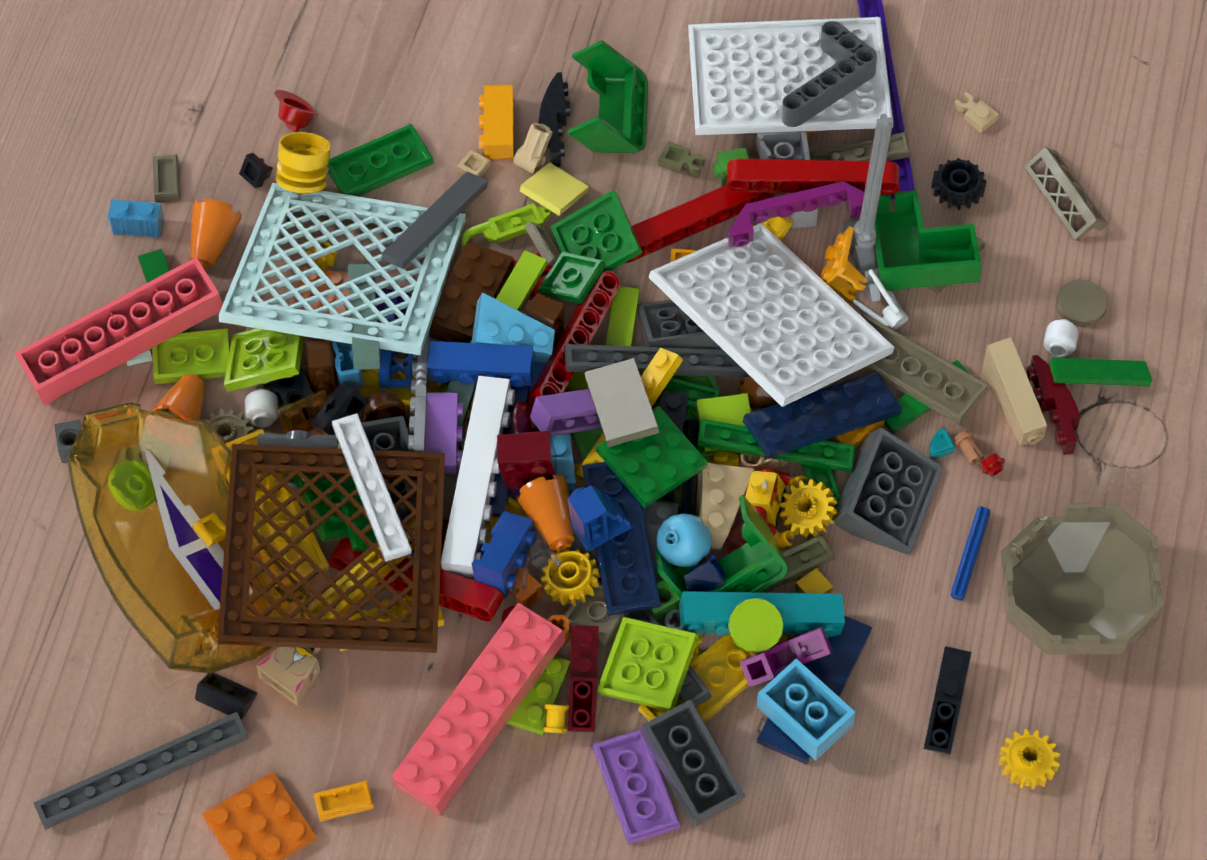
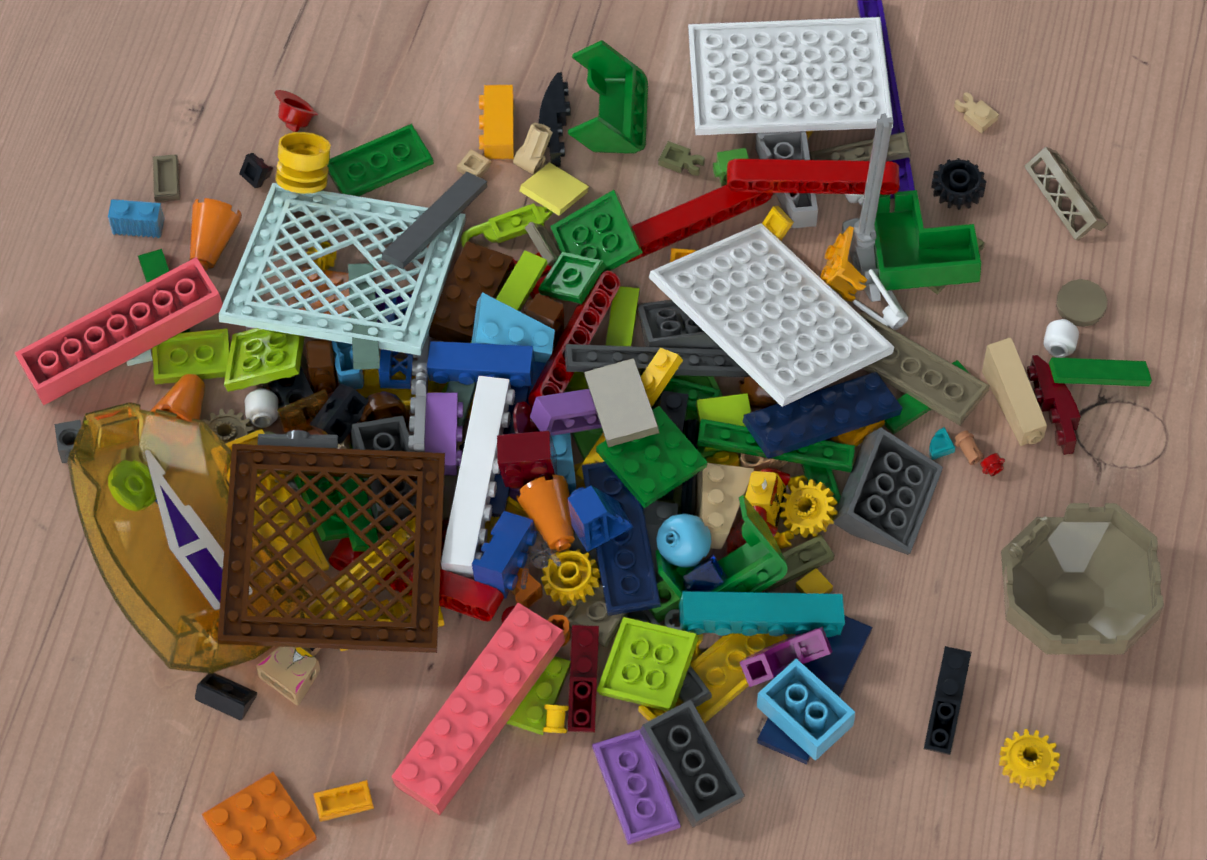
dark grey plate [34,712,249,830] -> none
yellow tile [192,512,226,547] -> none
white tile [332,414,411,562] -> none
magenta slope [728,181,864,247] -> none
lime tile [728,598,783,653] -> none
dark grey beam [782,21,877,127] -> none
blue axle [950,506,991,600] -> none

